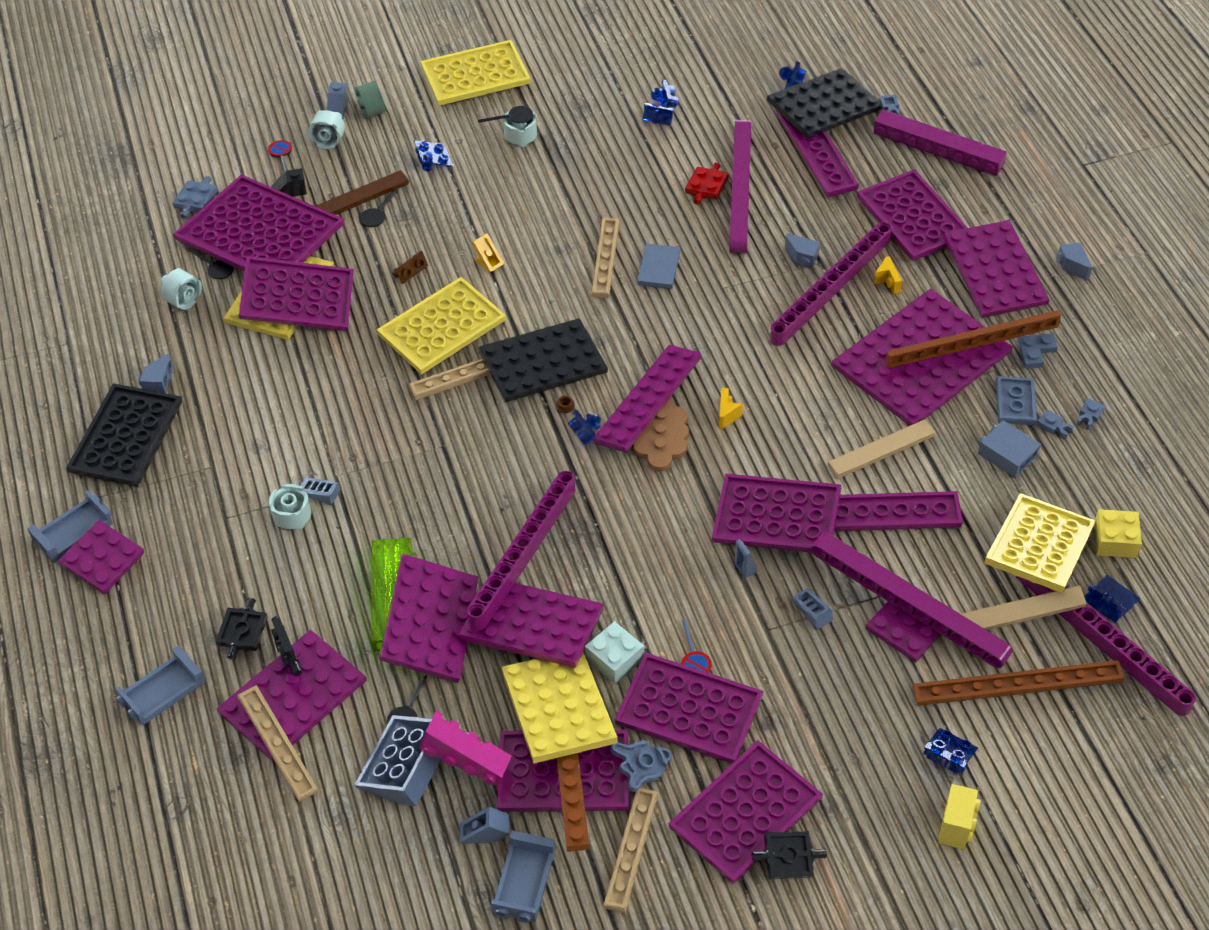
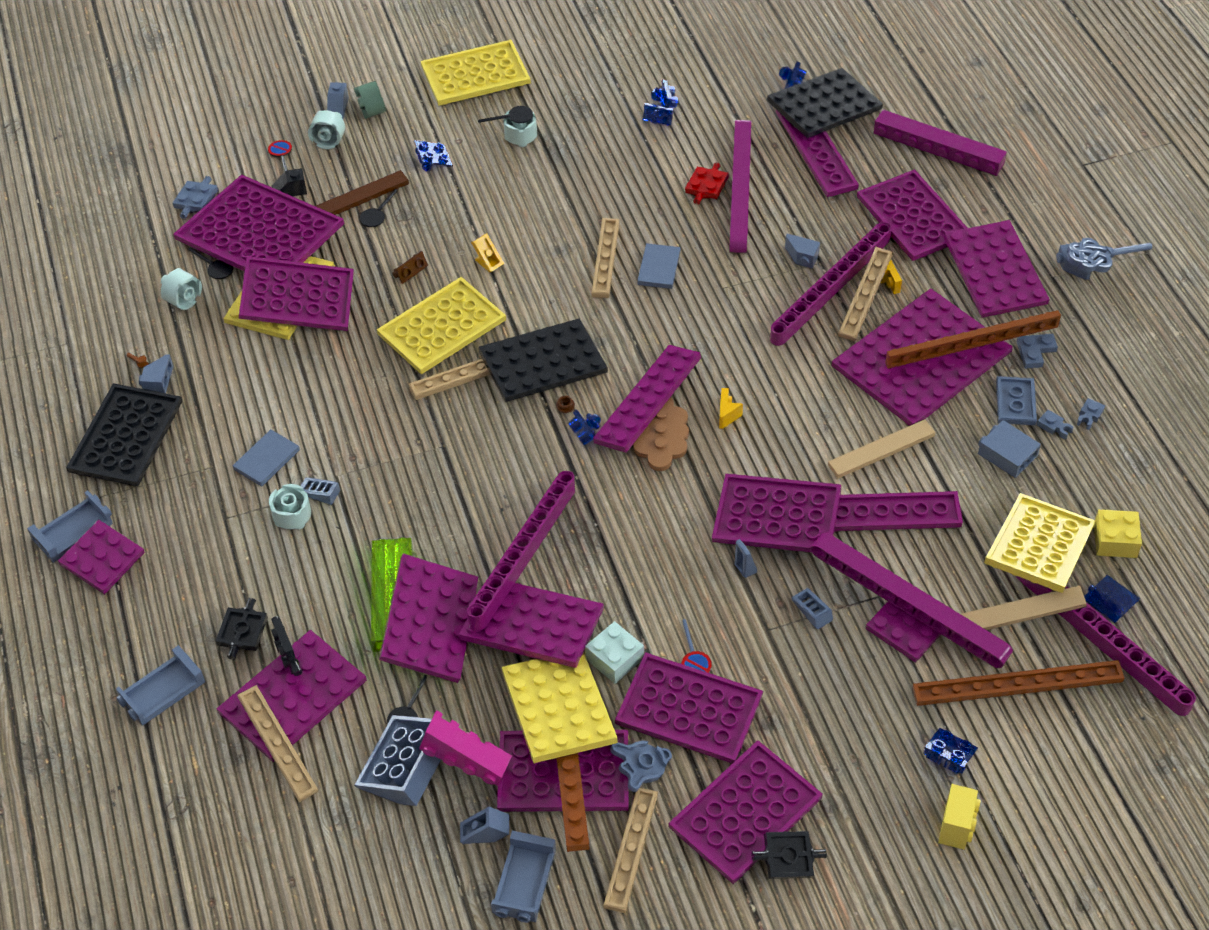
sand blue plate [879,95,900,115] -> none
none -> dark orange hand [127,353,149,368]
none -> sand blue tile [233,429,300,487]
none -> tan tile [838,247,893,342]
none -> sand blue piece [1066,238,1152,272]

